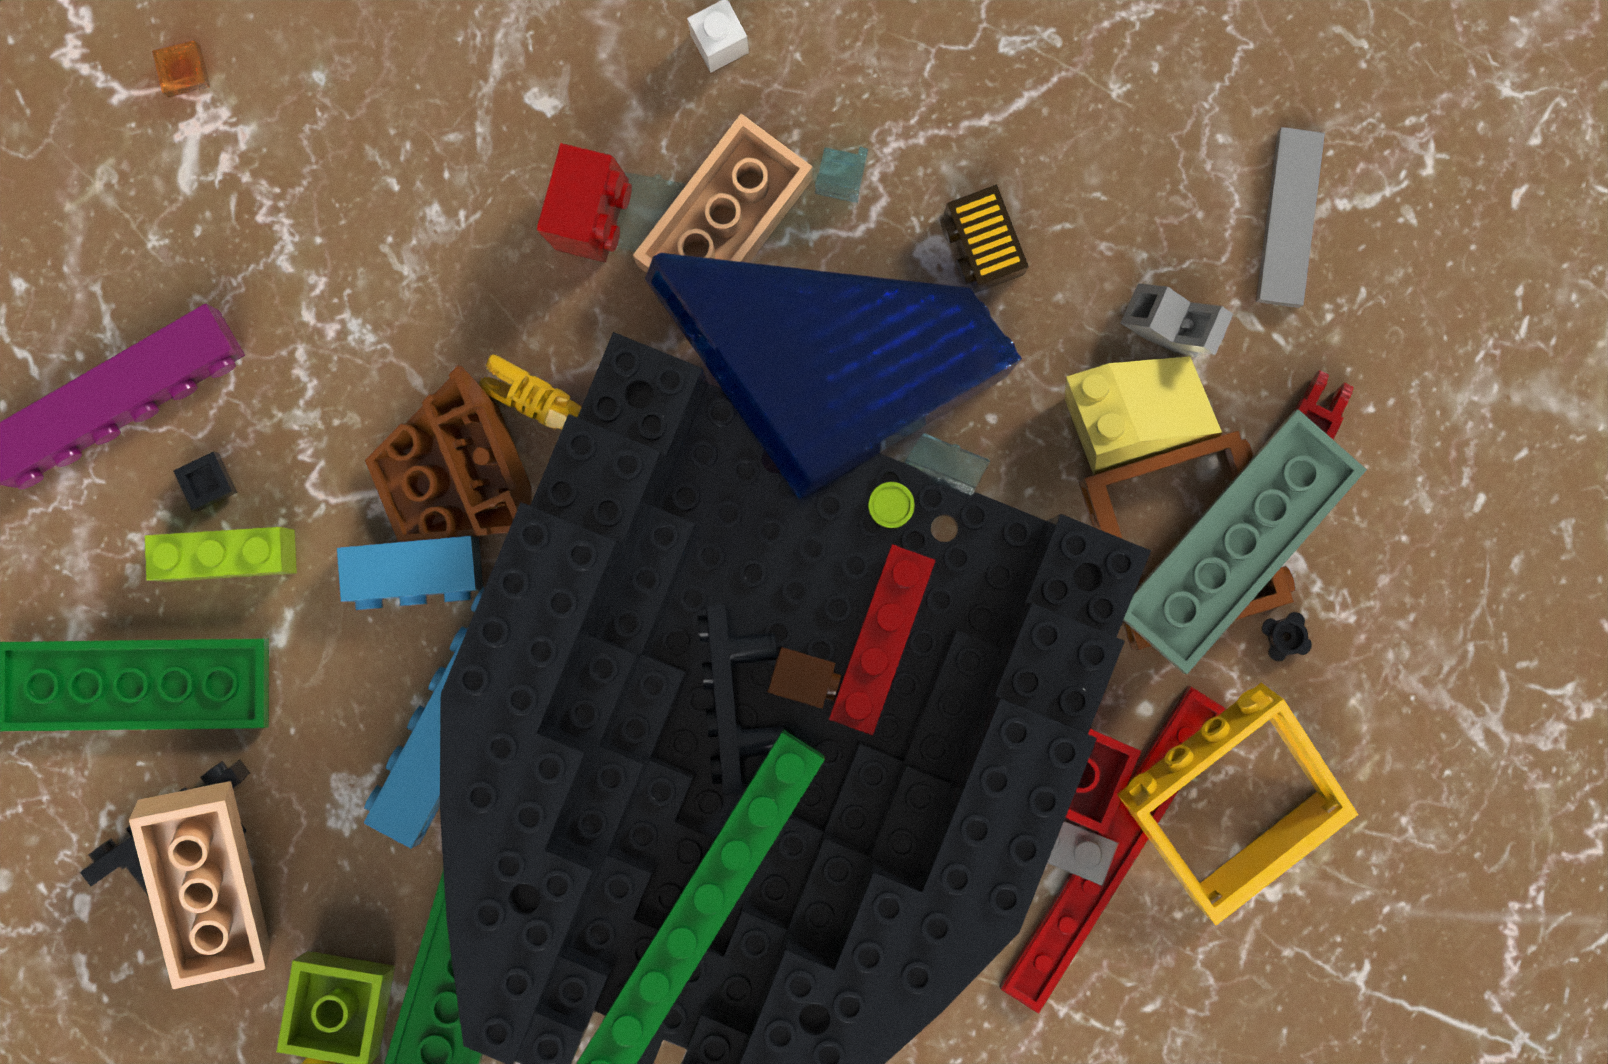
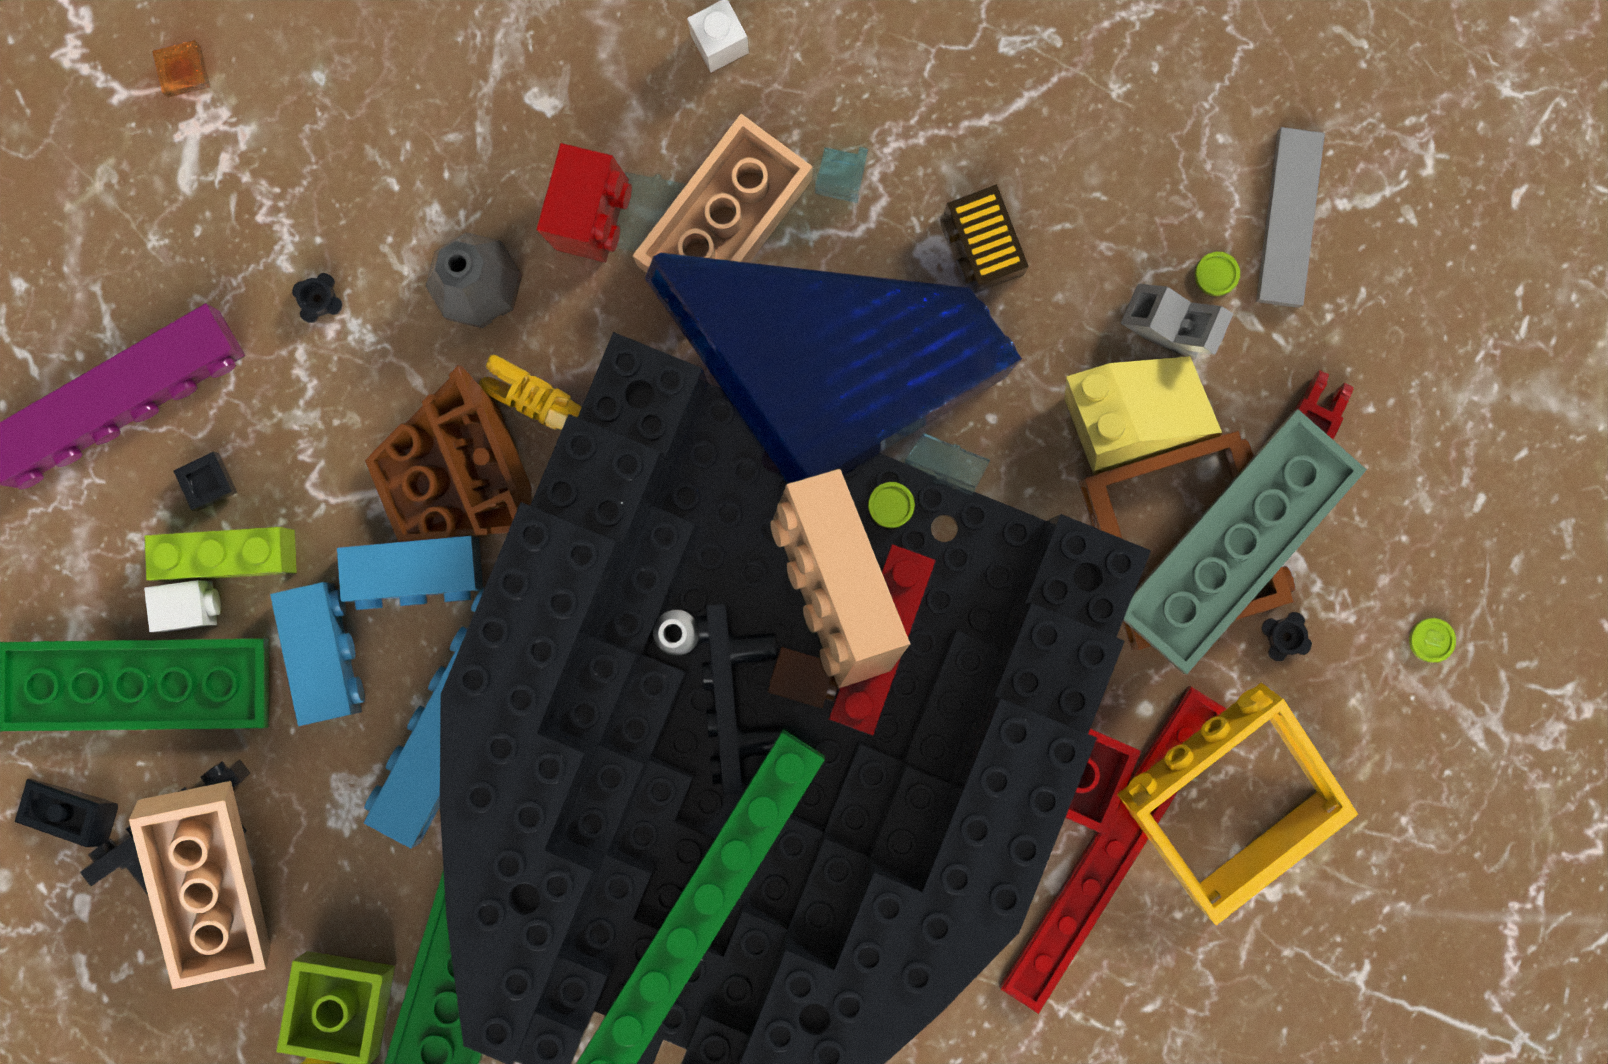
light grey plate [1047,821,1119,886] -> none
none -> black slope [14,779,118,847]
none -> white brick [144,580,221,632]
none -> dark azure brick [270,582,365,726]
none -> black plate [292,273,343,323]
none -> dark grey cone [425,232,522,328]
none -> white cone [653,610,699,656]
none -> light nougat brick [771,469,910,688]
none -> lime piece [1195,252,1240,296]
none -> lime piece [1409,618,1456,663]

